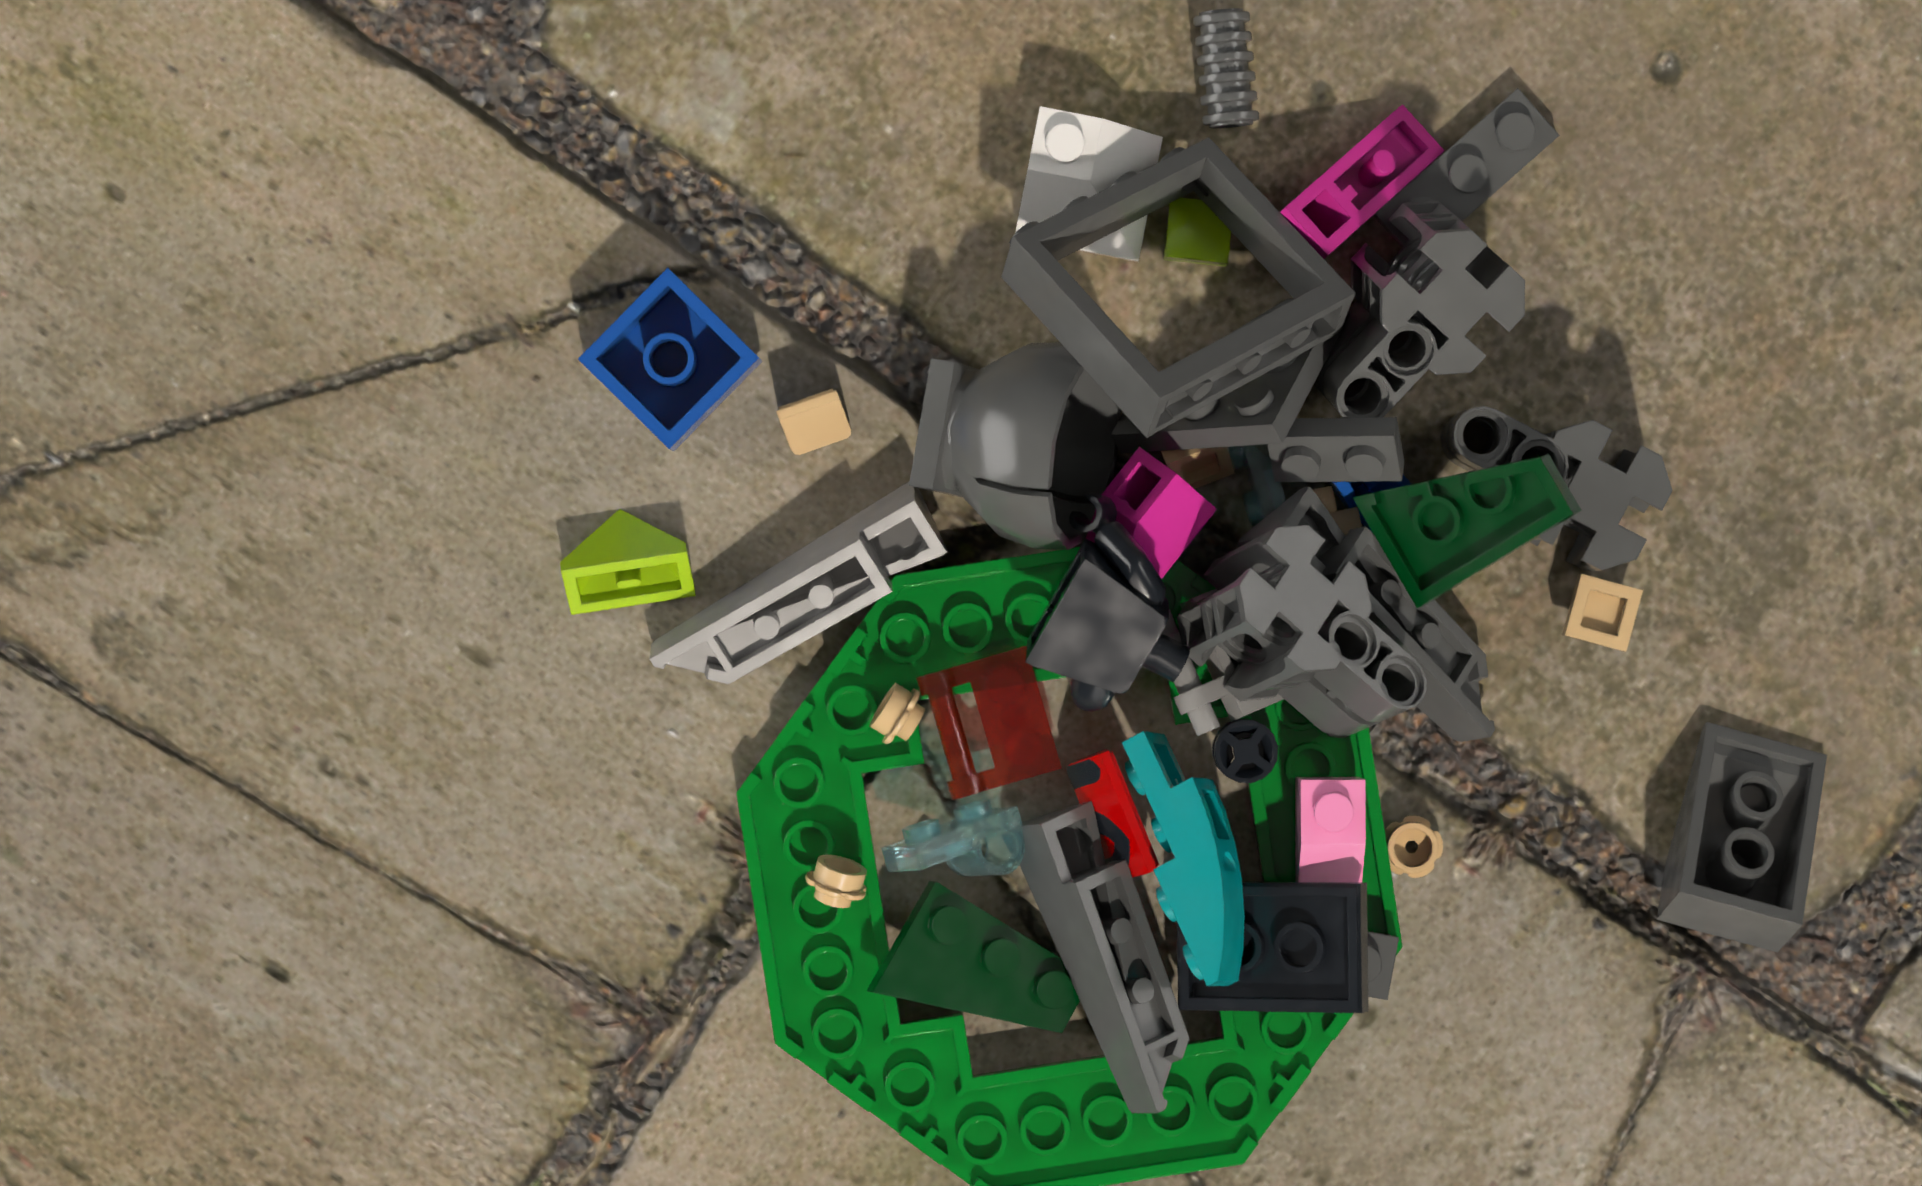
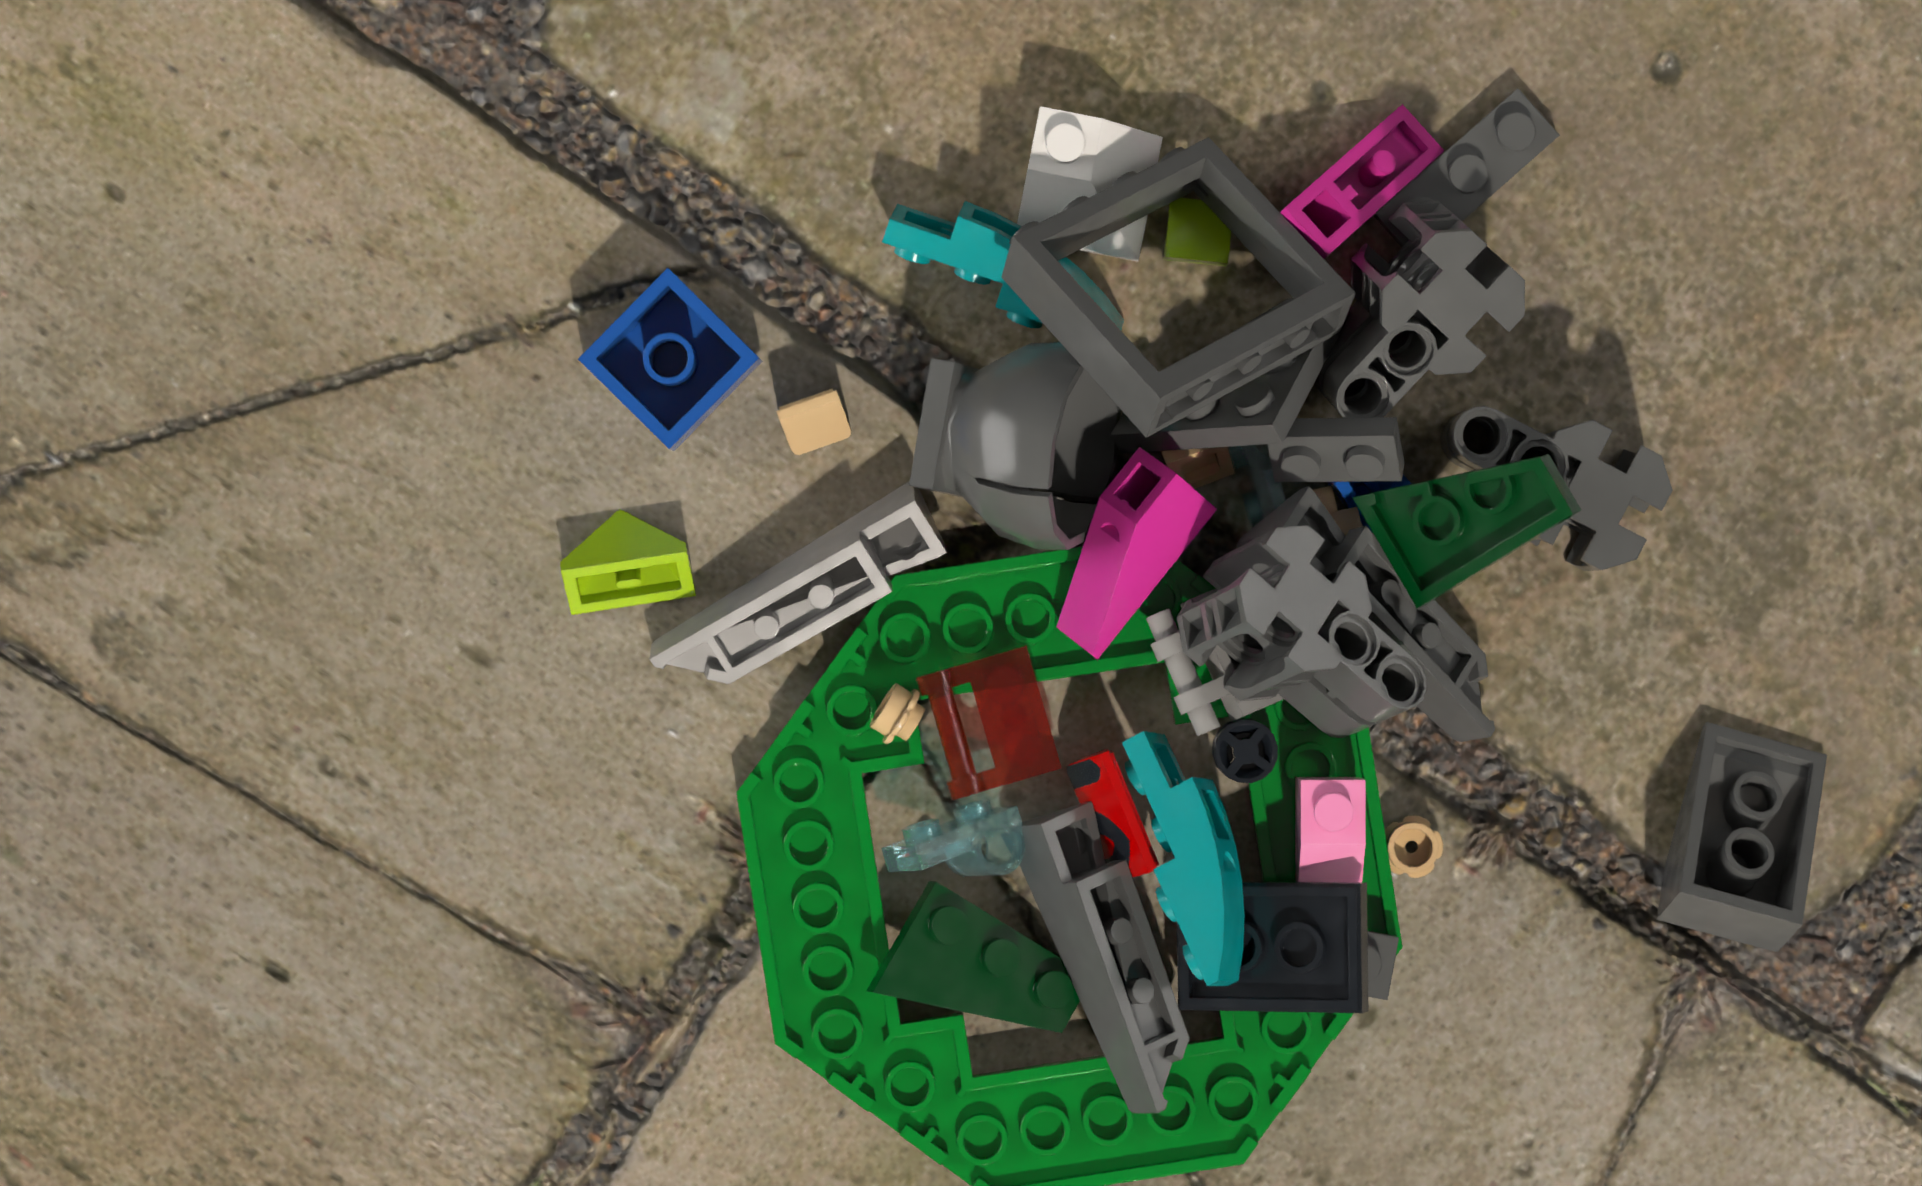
tan plate [805,855,867,908] -> none
black torso [1025,494,1190,712] -> none
dark grey piece [1193,8,1259,129] -> none
tan tile [1562,574,1643,652] -> none
none -> teal slope [882,201,1124,331]

